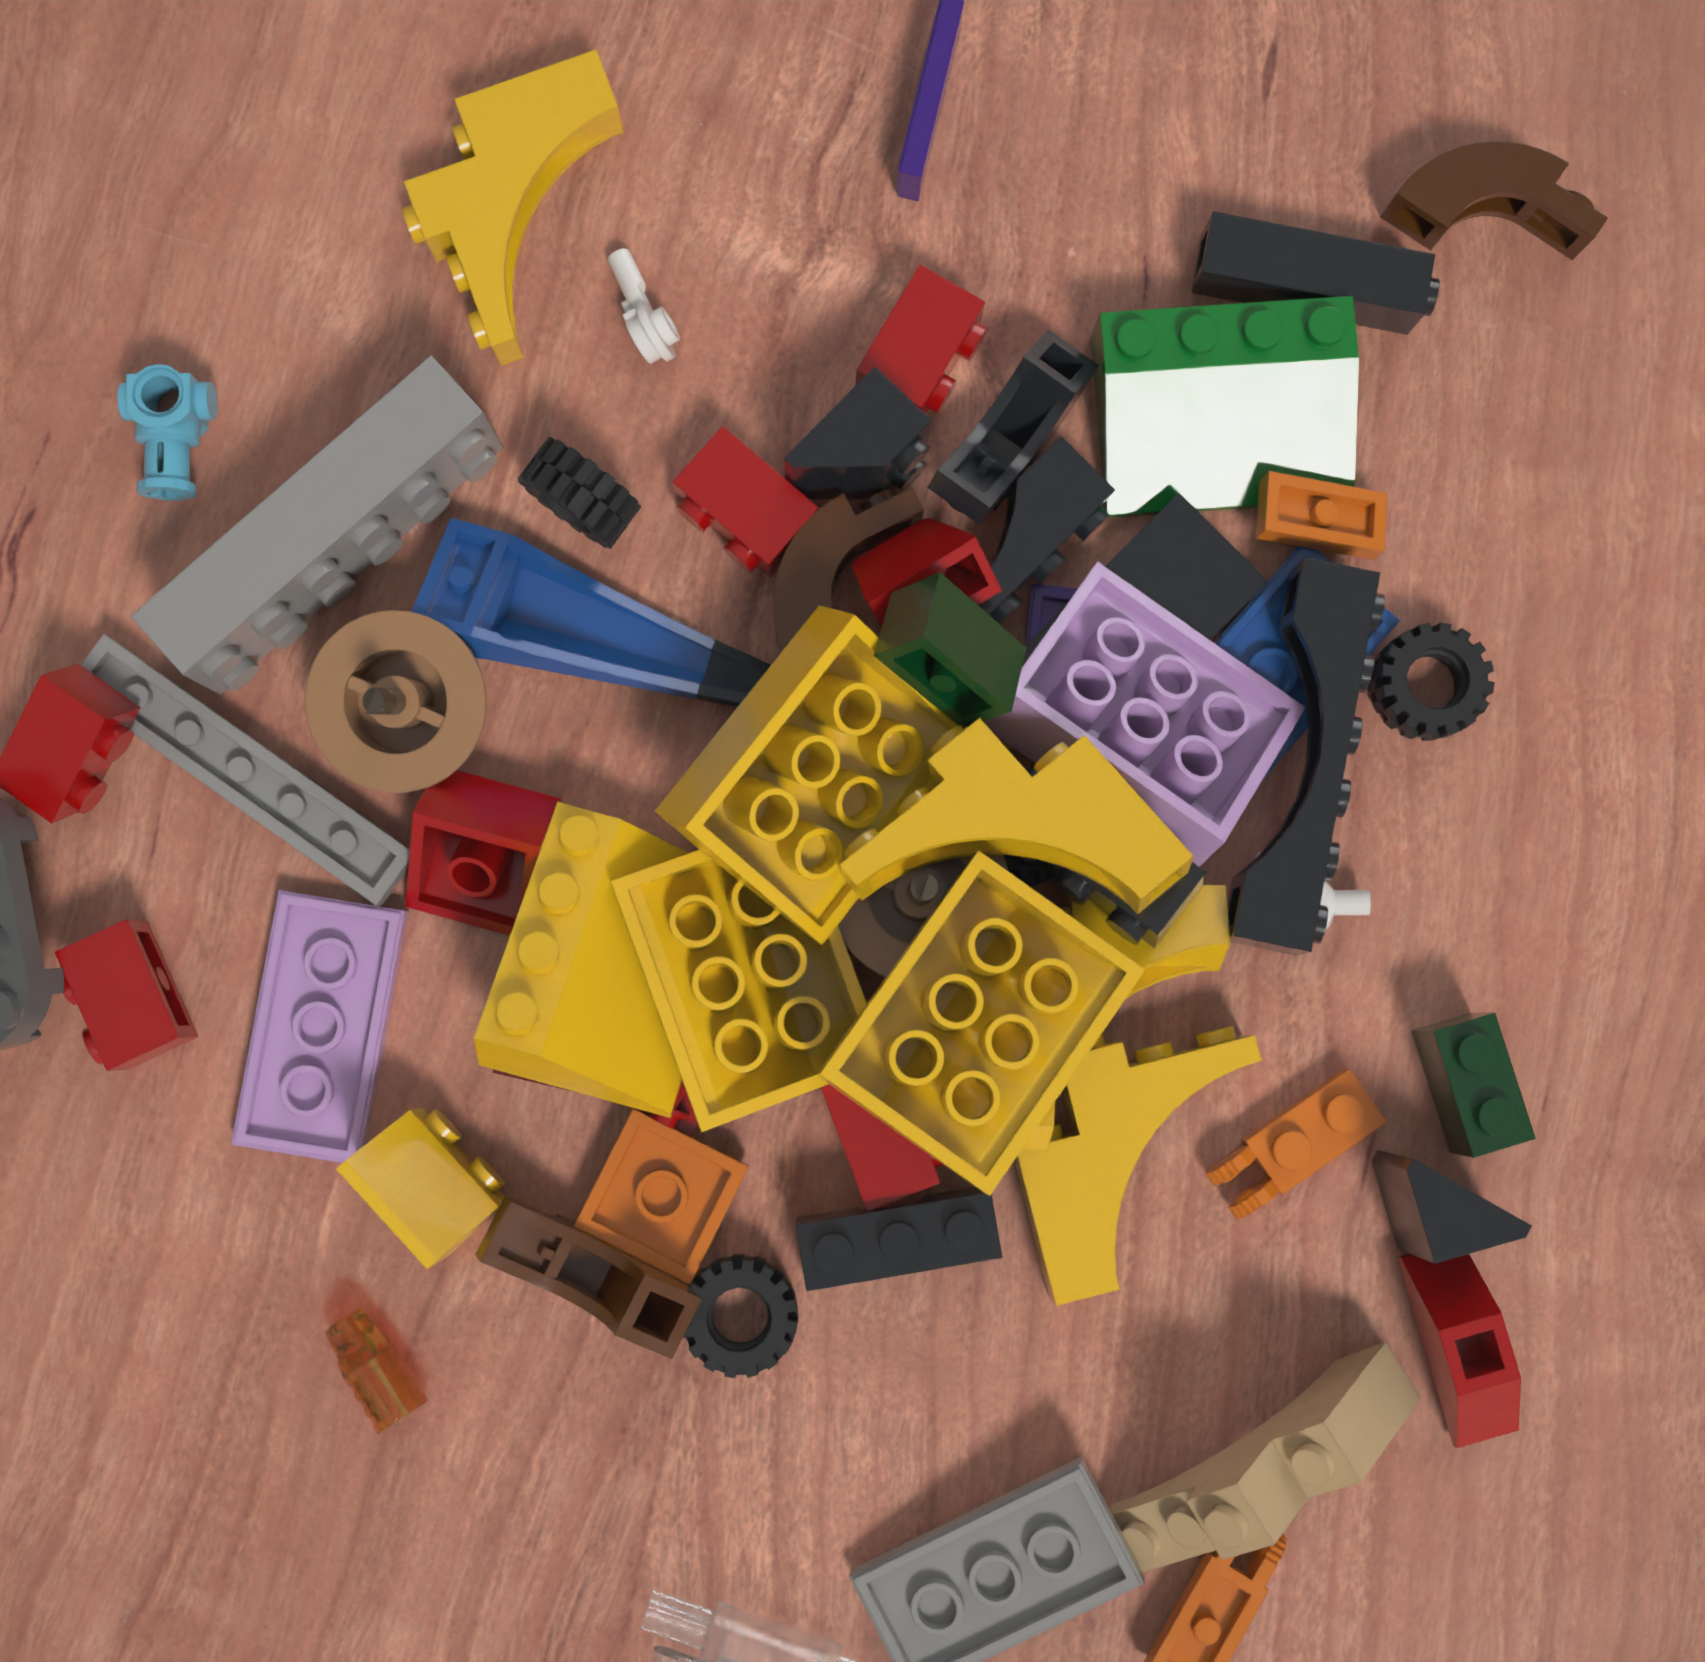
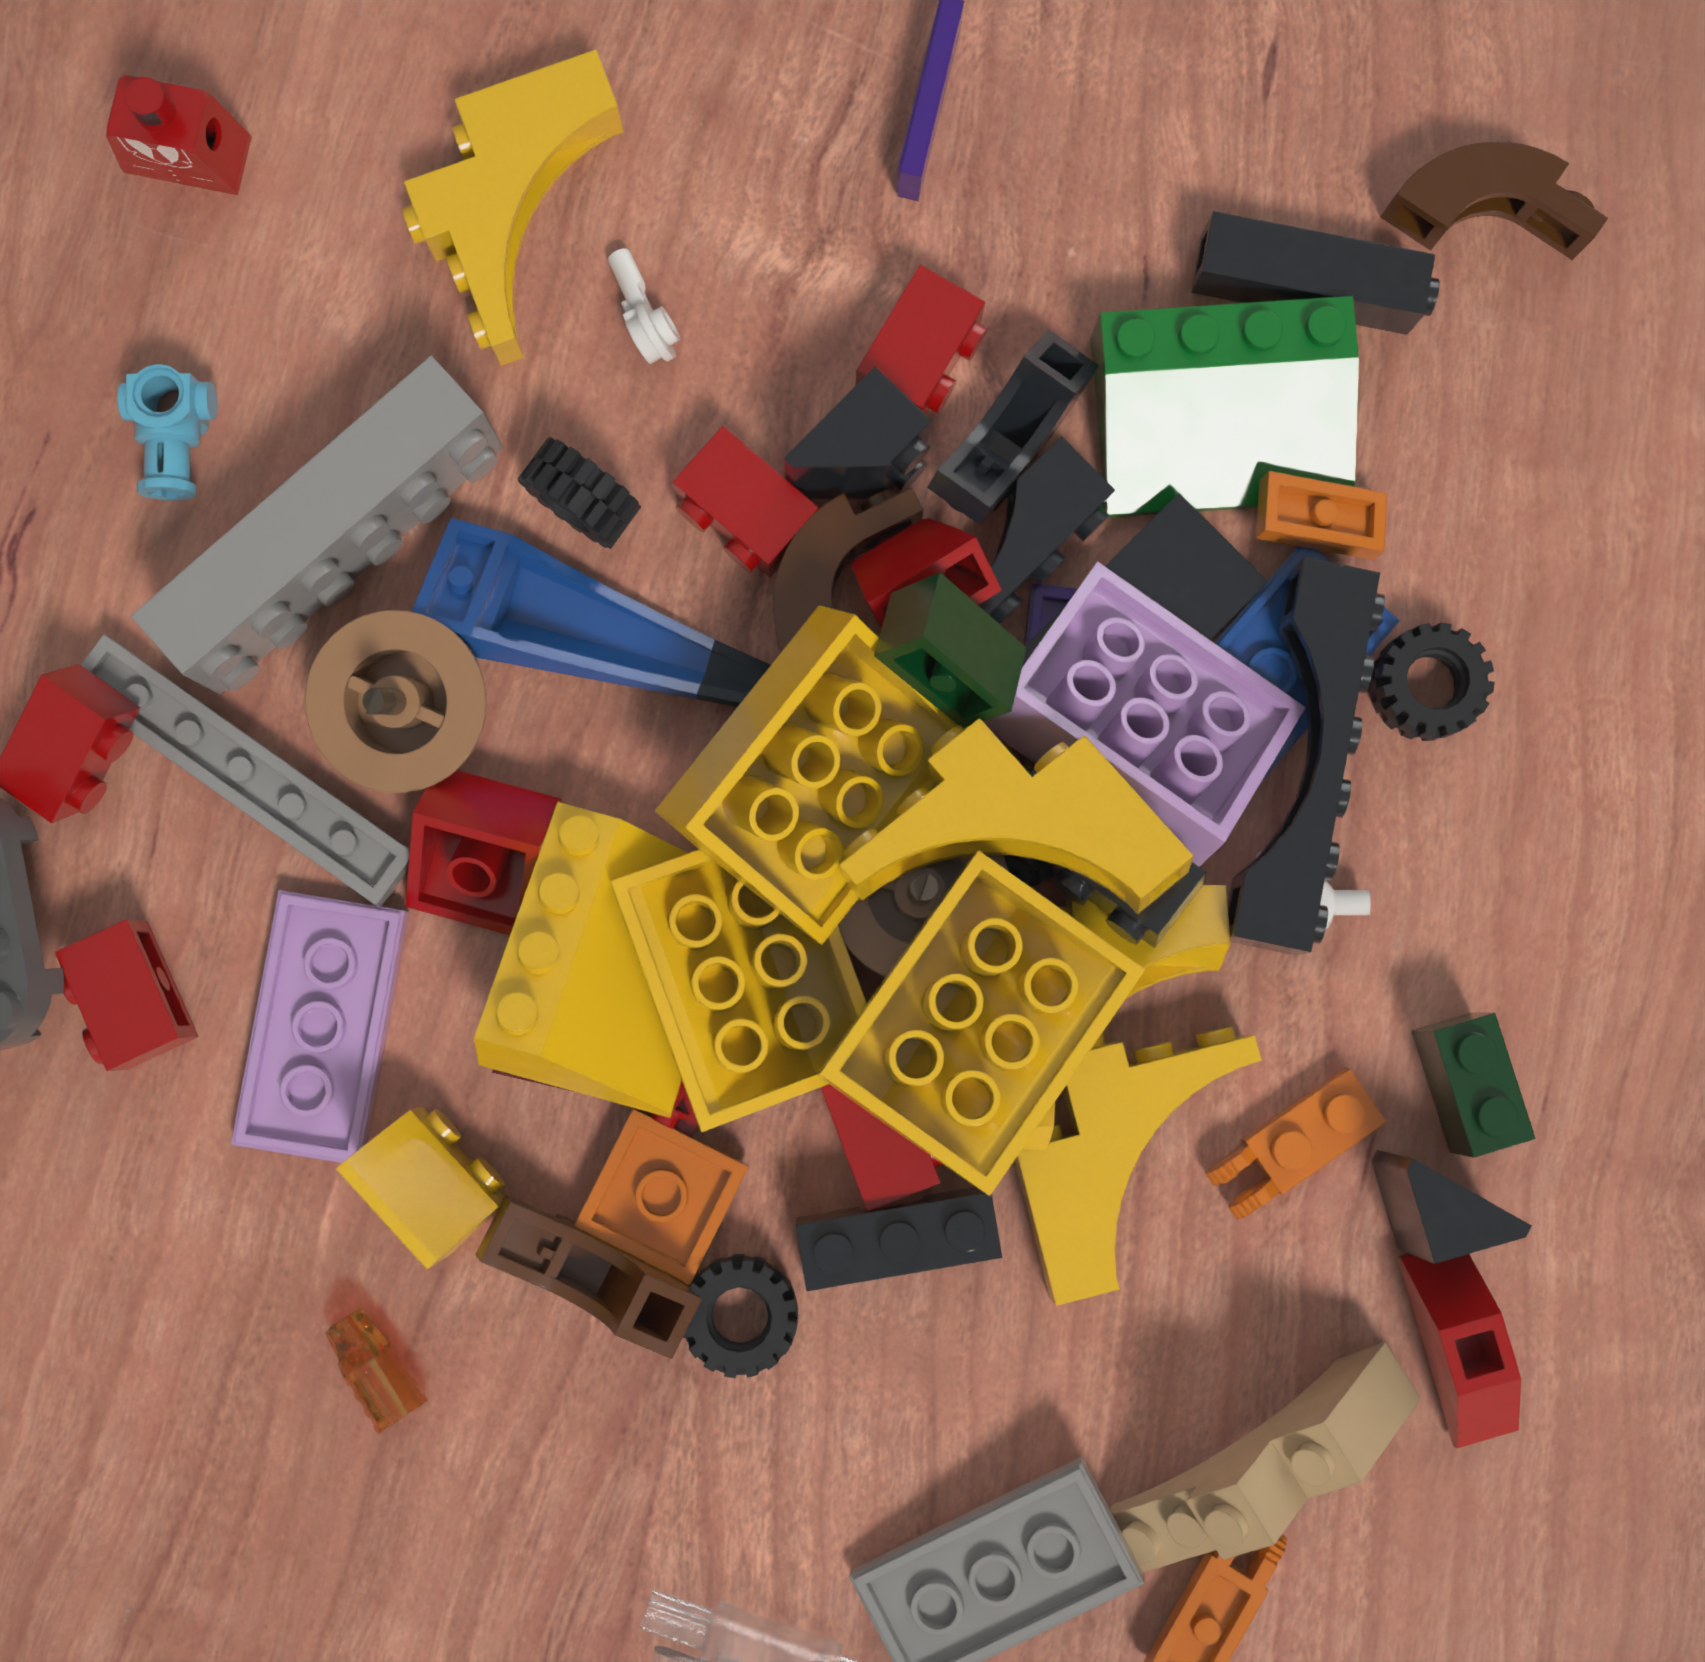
none -> red torso [106,75,252,195]

